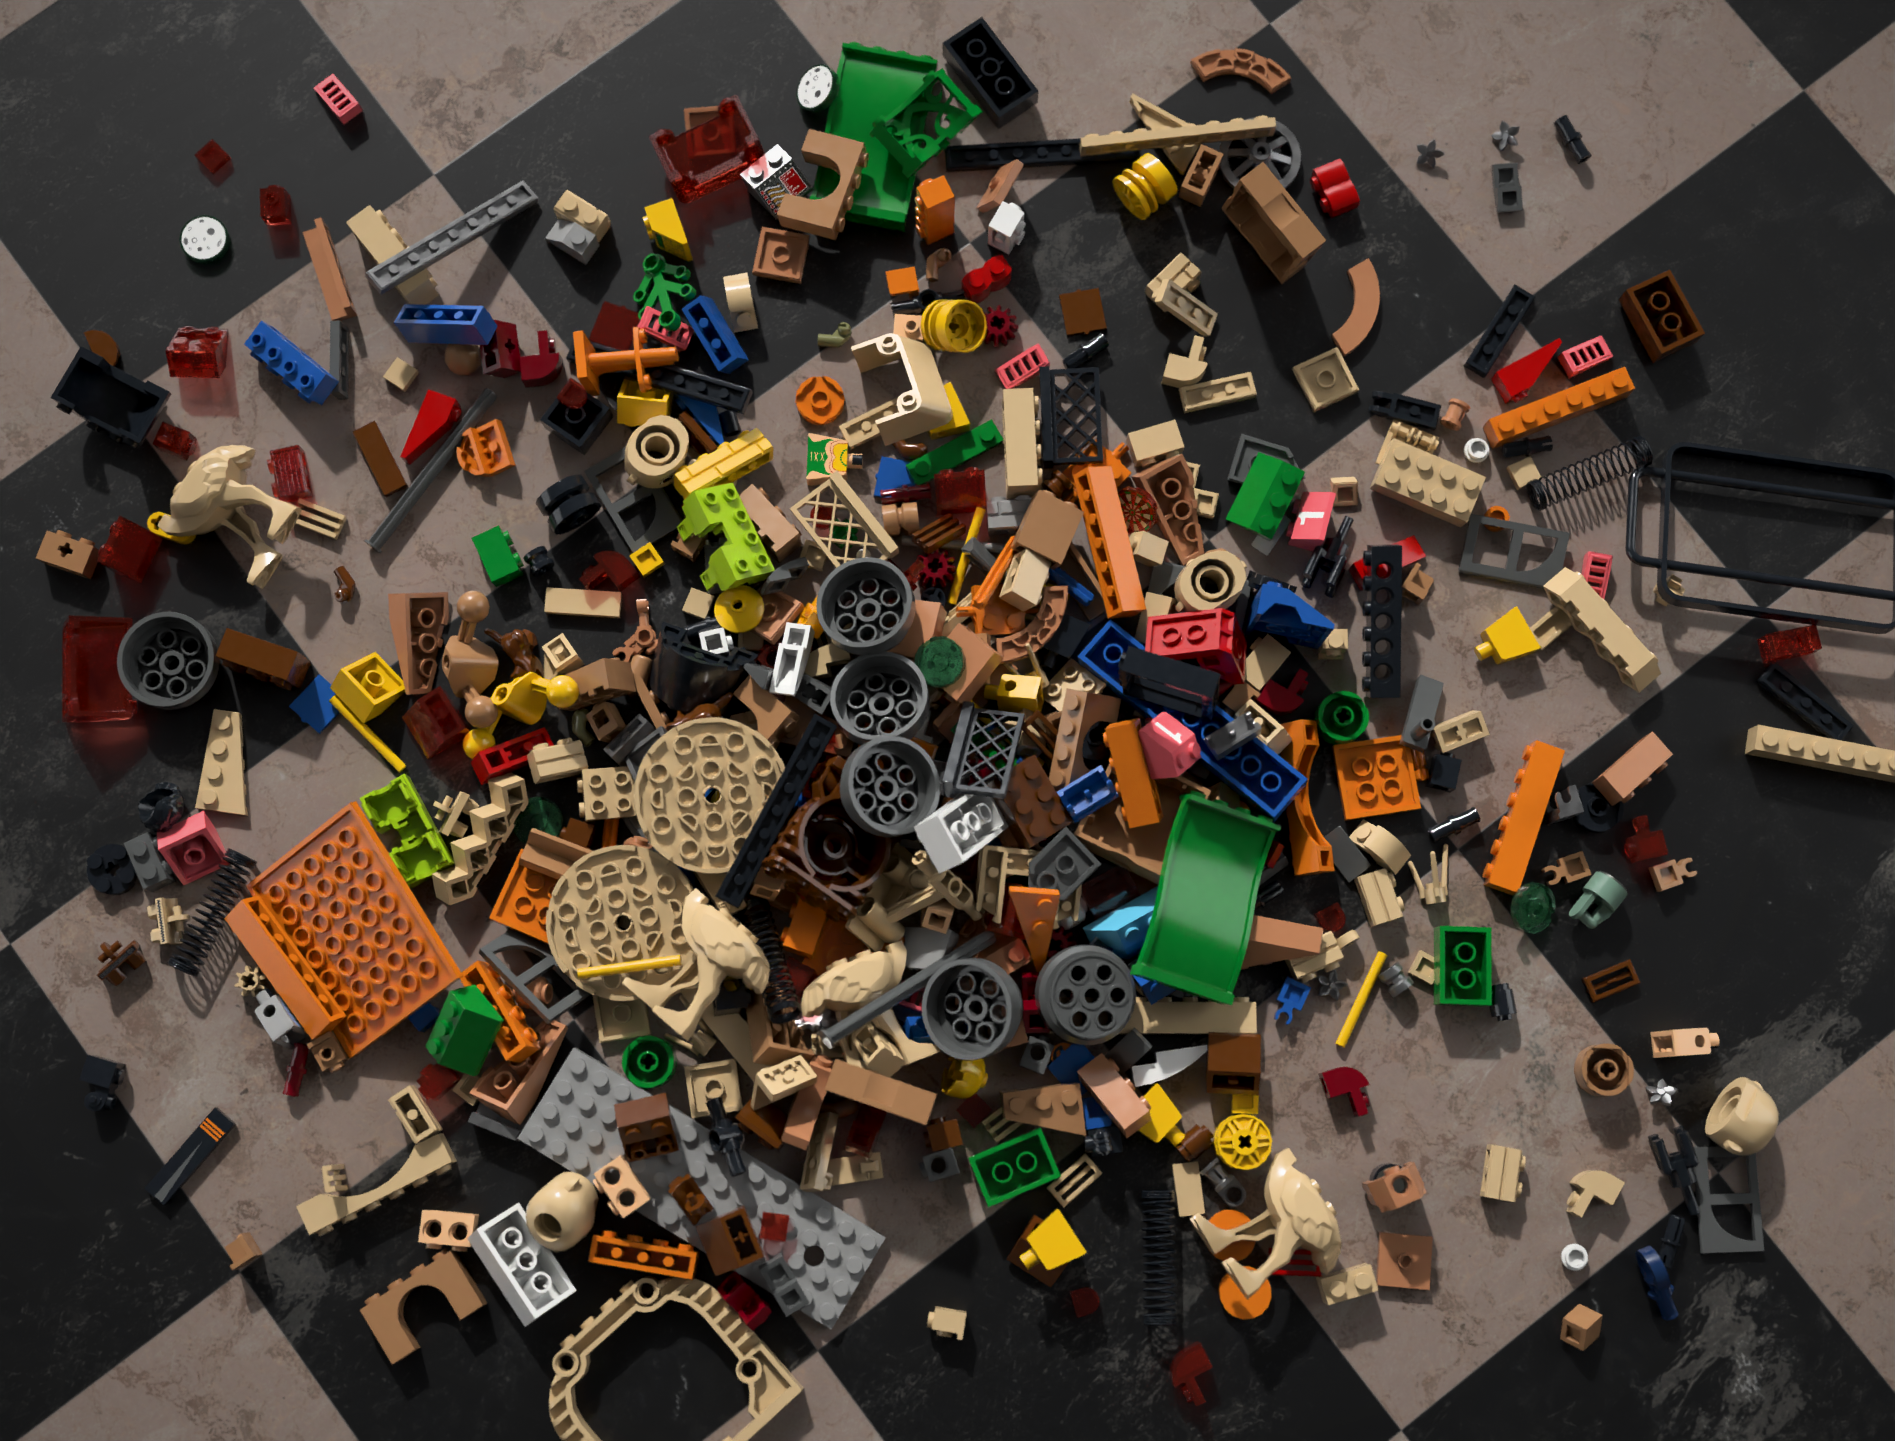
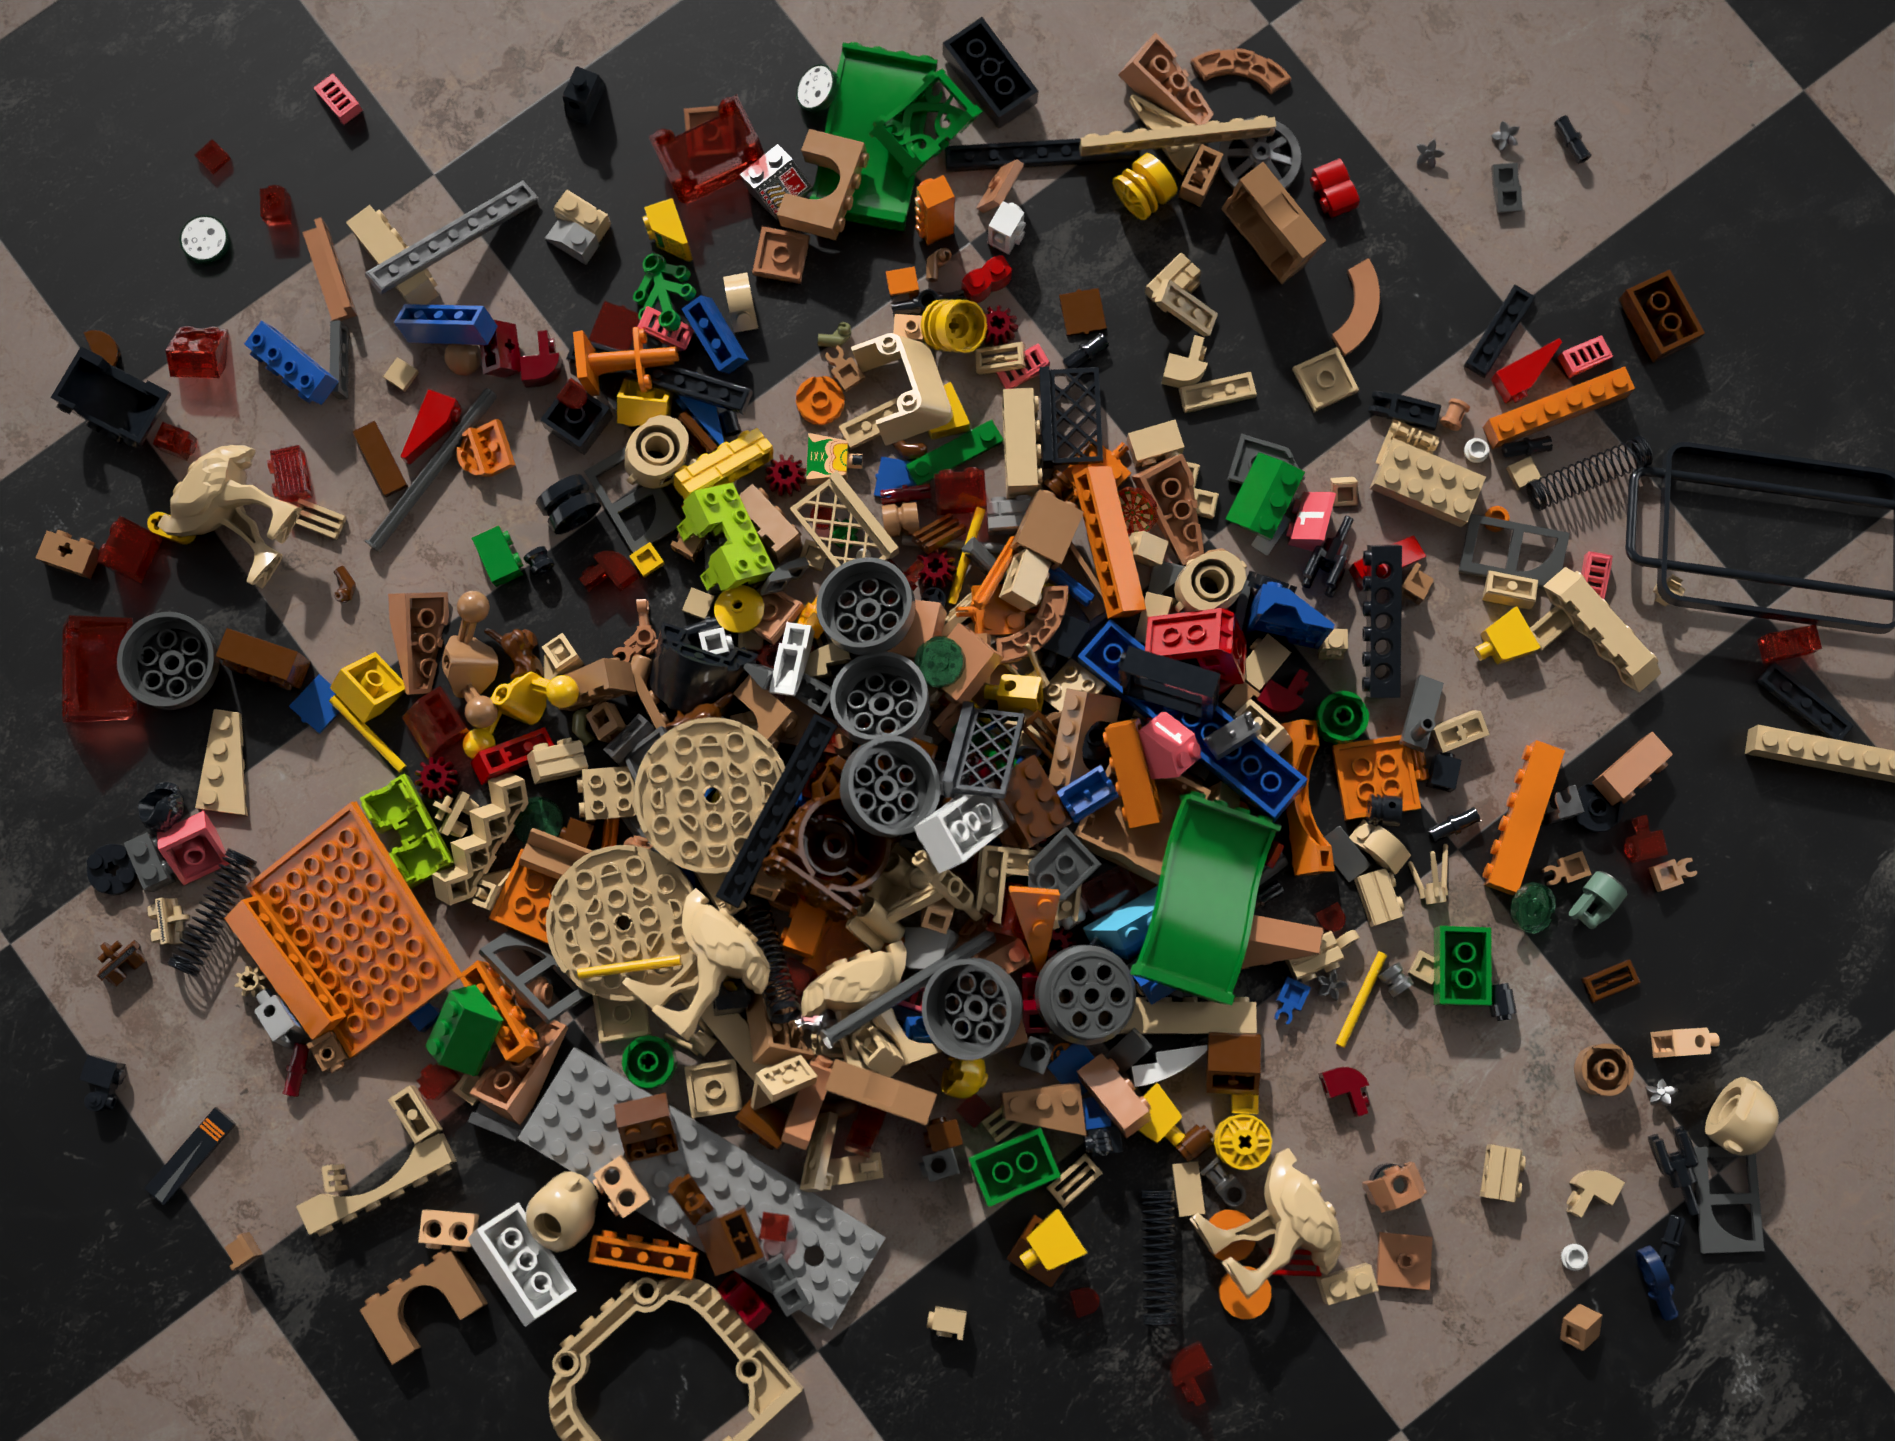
tan tile [544,587,622,618] -> none
black pin [706,1097,746,1177] -> none
none -> dark red gear [415,757,458,800]
none -> tan slope [464,868,512,912]
none -> black torso [563,66,606,125]
none -> dark red gear [765,454,807,497]
none -> medium nougat plate [825,346,865,392]
none -> tan tile [975,342,1026,375]
none -> nougat wedge [1118,32,1213,125]
none -> black piece [1366,794,1403,827]
none -> tan slope [1482,570,1538,610]

